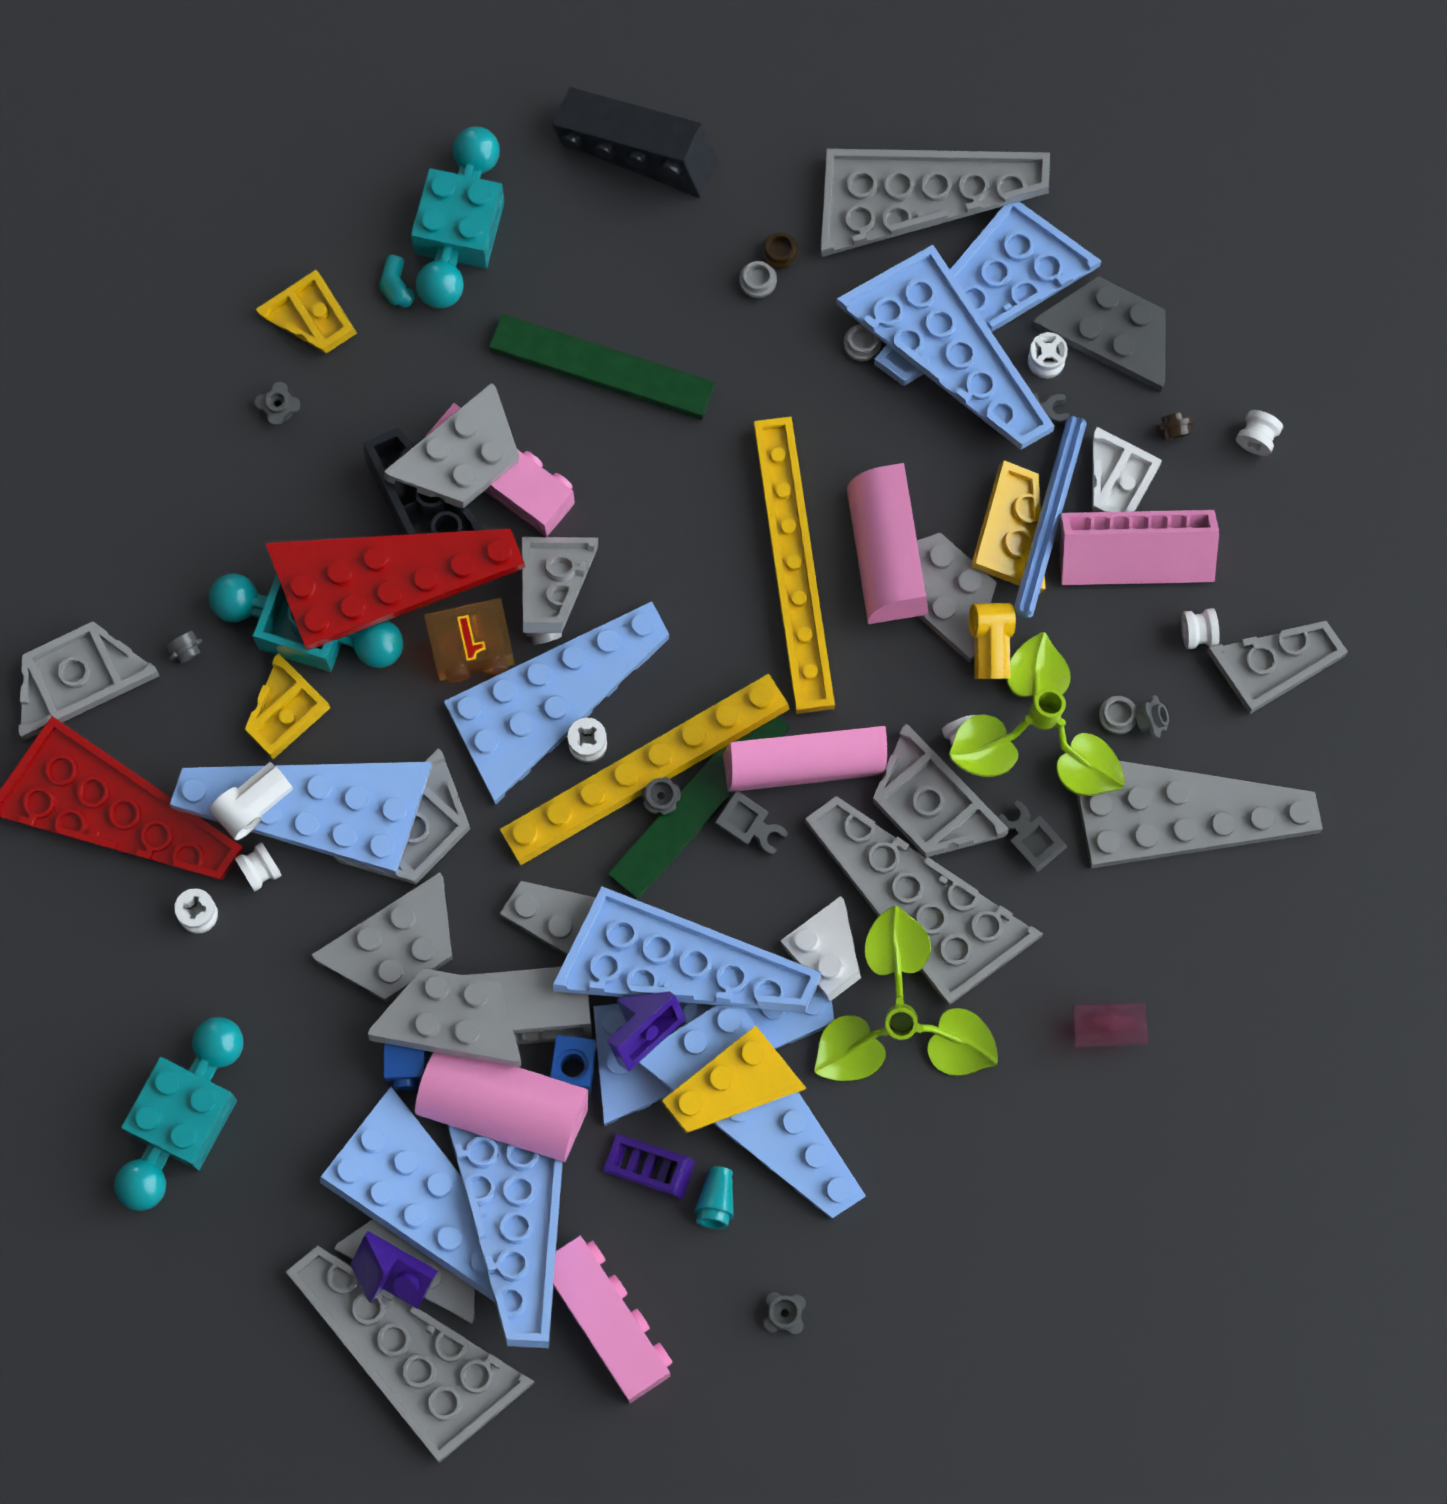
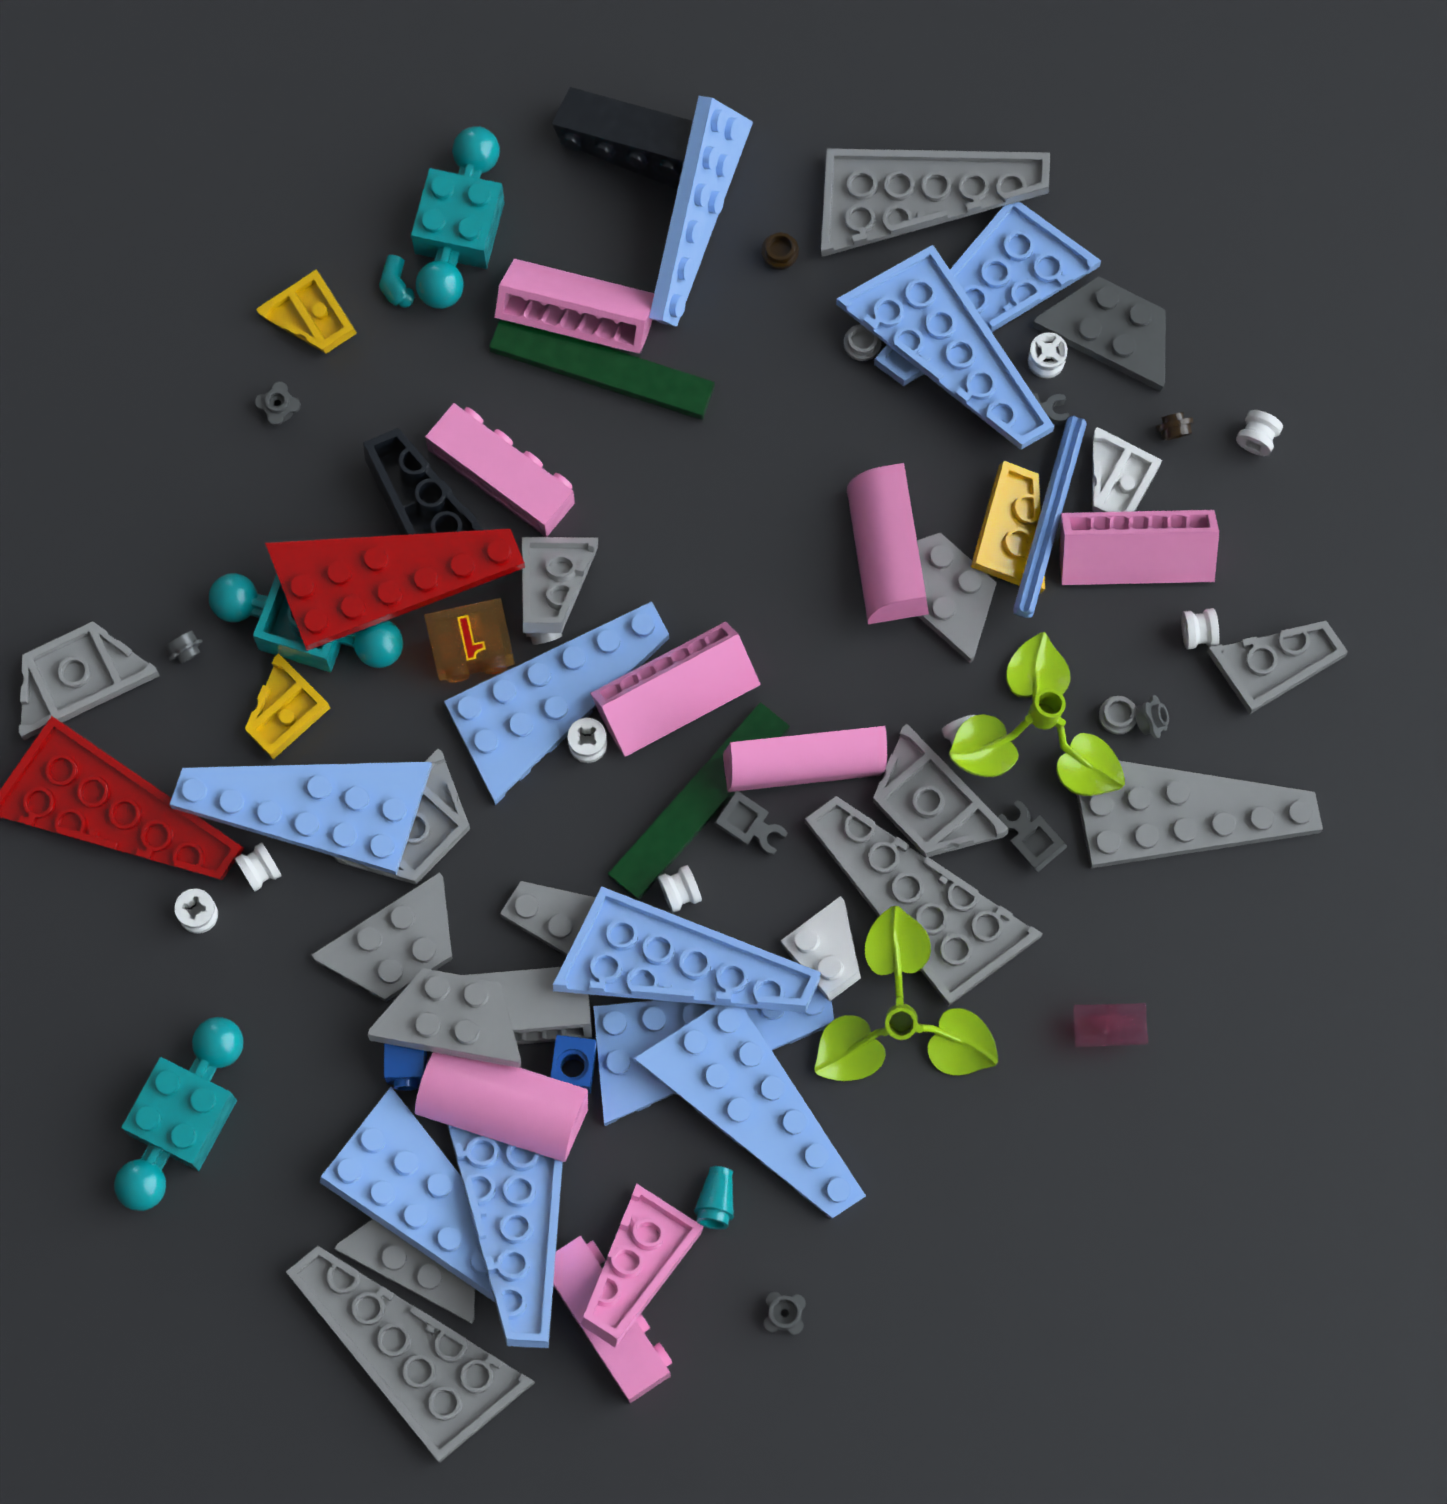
white piece [209,762,293,840] -> none
dark purple slope [350,1231,438,1309] -> none
light grey wing [384,383,519,509] -> none
yellow plate [500,673,790,865] -> none
dark purple slope [603,1133,696,1200] -> none
dark purple slope [607,991,686,1072] -> none
dark grey plate [642,777,681,814] -> none
yellow wing [661,1026,806,1133] -> none
light grey plate [739,261,777,298] -> none
yellow plate [754,416,835,714] -> none
yellow piece [968,603,1016,679] -> none
none -> bright pink brick [494,259,654,354]
none -> bright pink wing [581,1184,704,1347]
none -> bright pink brick [590,621,761,757]
none -> light blue wing [649,96,753,326]
none -> white wheel [658,865,702,913]

